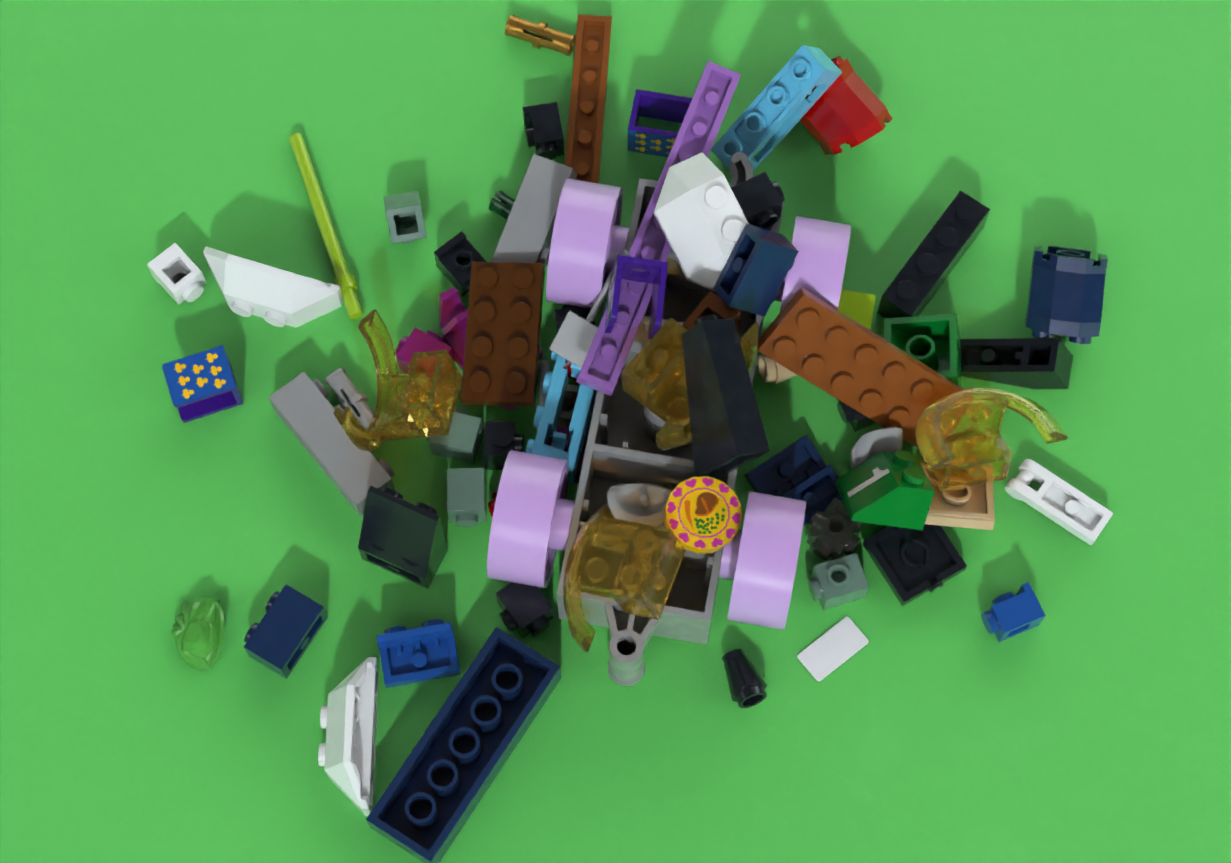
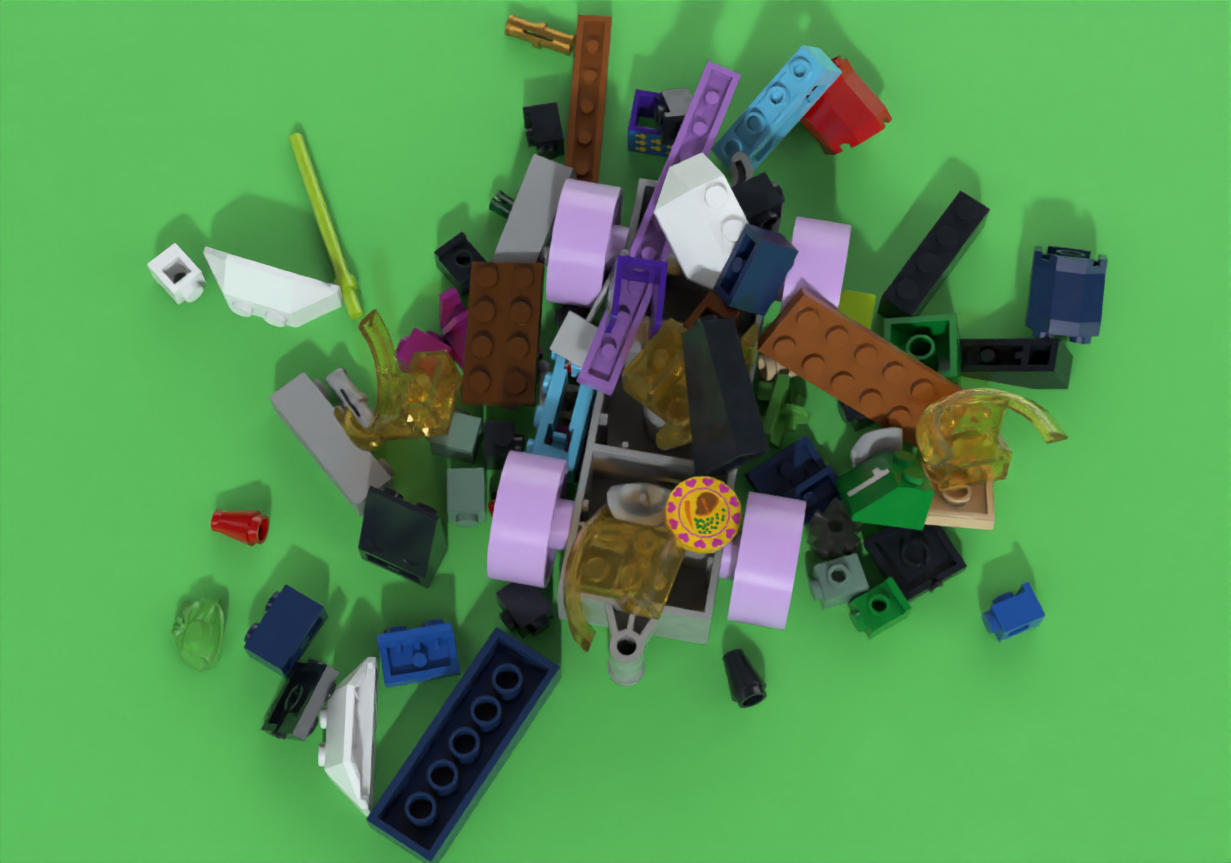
piece [162,345,243,423] -> none
sand green brick [383,191,427,244] -> none
white sticker [797,617,869,682] -> none
white plate [1005,459,1114,546] -> none
none -> red cone [211,510,269,546]
none -> plate [261,658,339,741]
none -> black brick [654,88,692,145]
none -> bright green hips [756,374,811,449]
none -> green brick [849,576,912,640]

